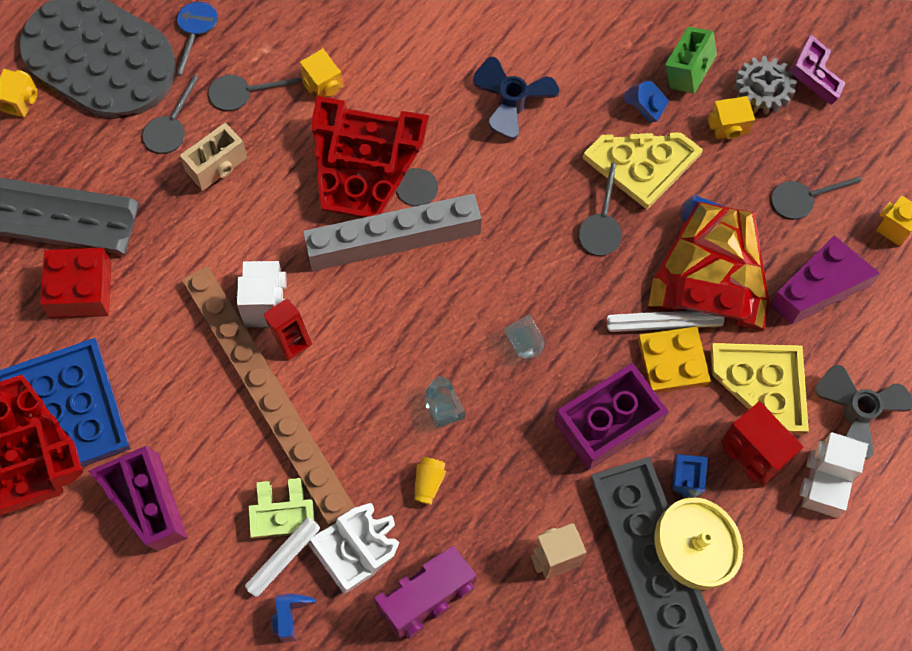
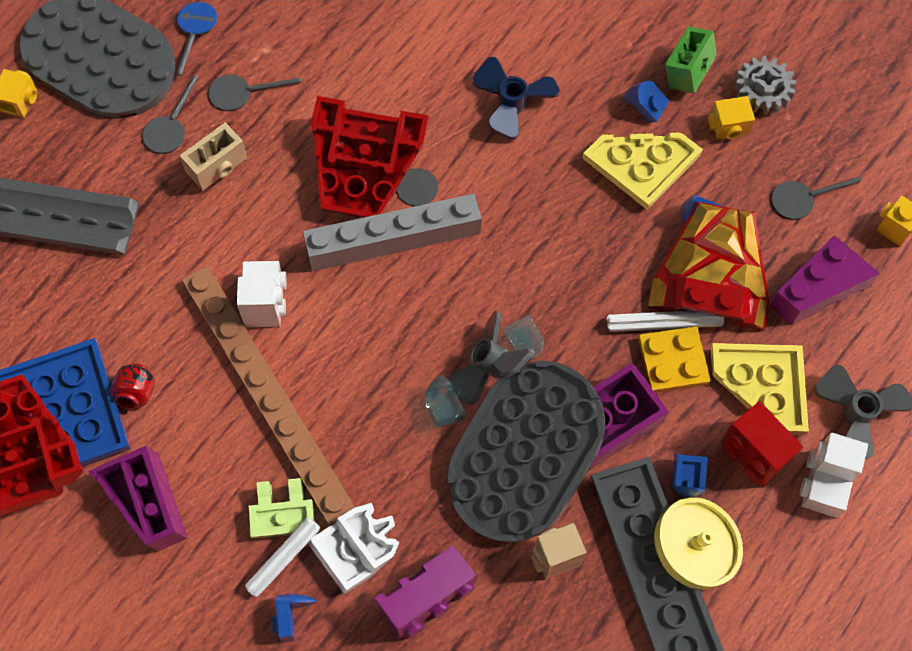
red brick [40,248,112,318] -> none
red slope [264,299,312,360] -> none
yellow brick [300,49,343,97] -> none
yellow cone [413,457,447,505] -> none
dark grey piece [579,162,622,256] -> none
magenta plate [789,34,845,105] -> none
none -> red head [110,363,155,410]
none -> dark grey plate [448,361,605,542]
none -> dark grey piece [450,310,533,404]

